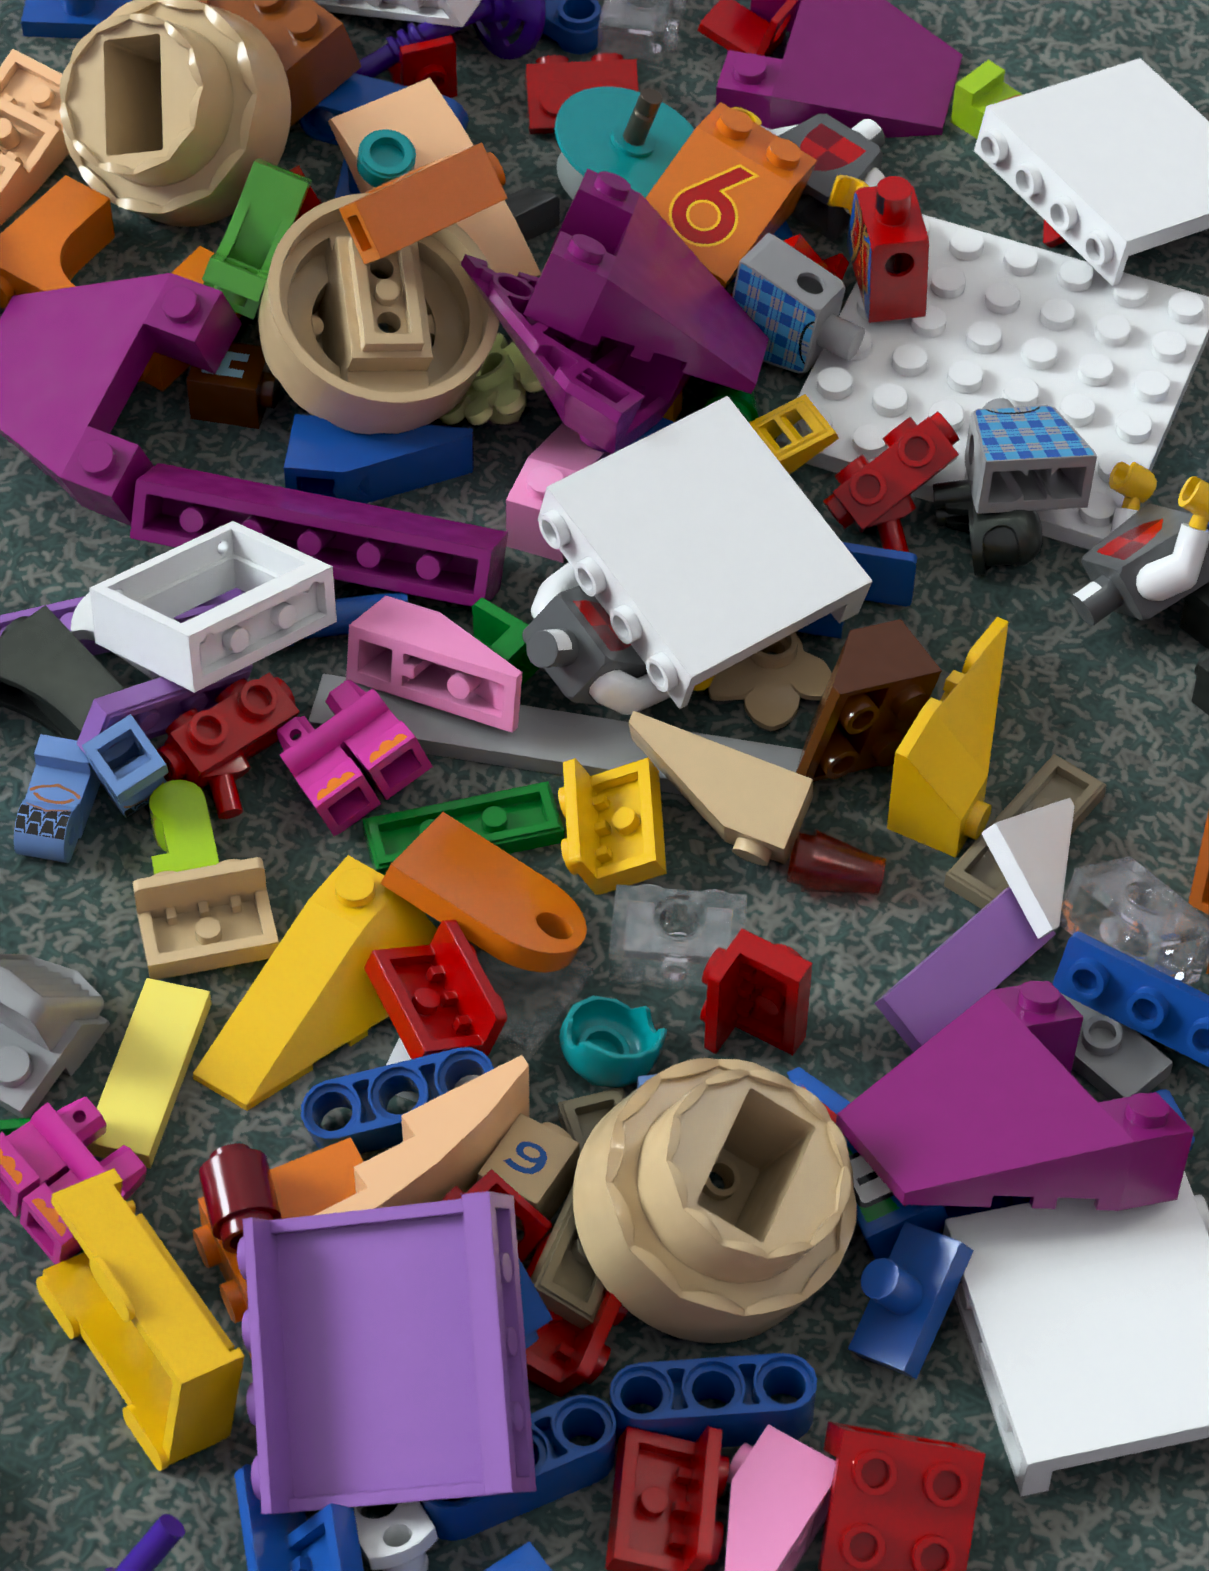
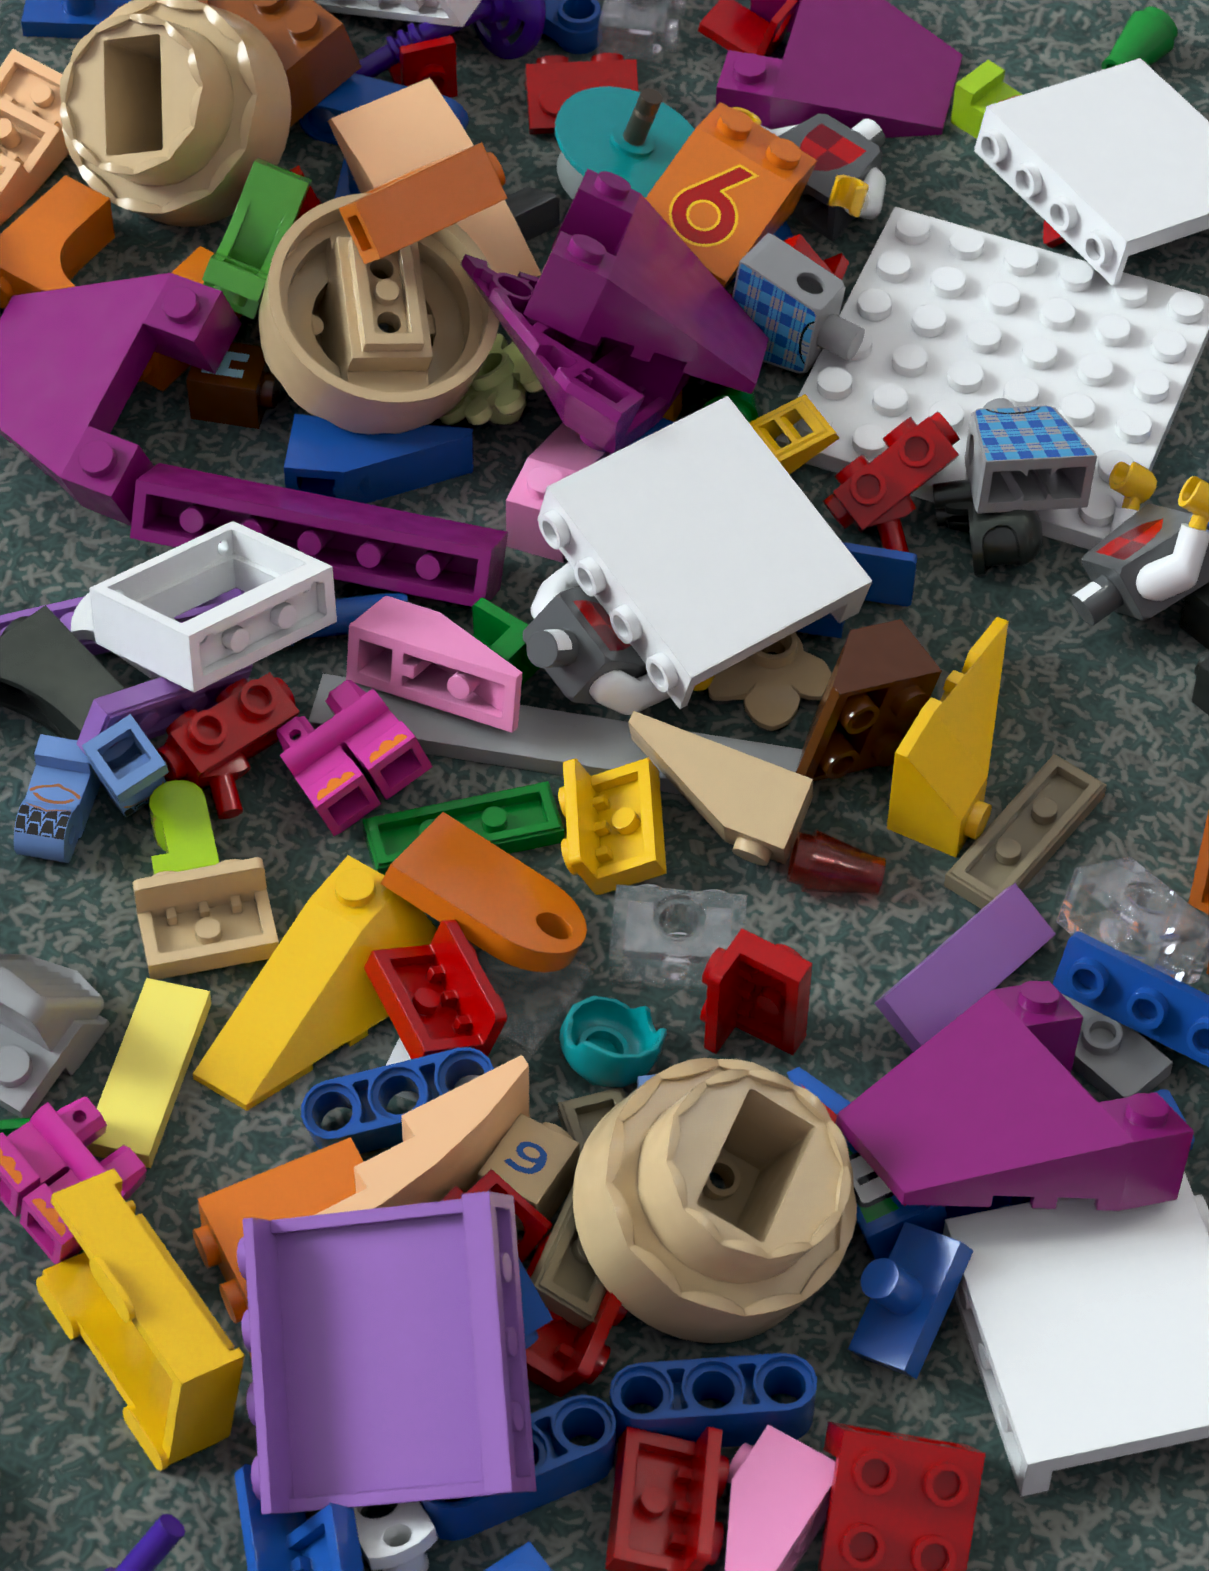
dark red brick [199,1143,281,1254] -> none
teal tile [357,129,416,187] -> none
red torso [847,176,929,323] -> none
white tile [981,798,1075,939] -> none
none -> green cone [1101,6,1178,70]

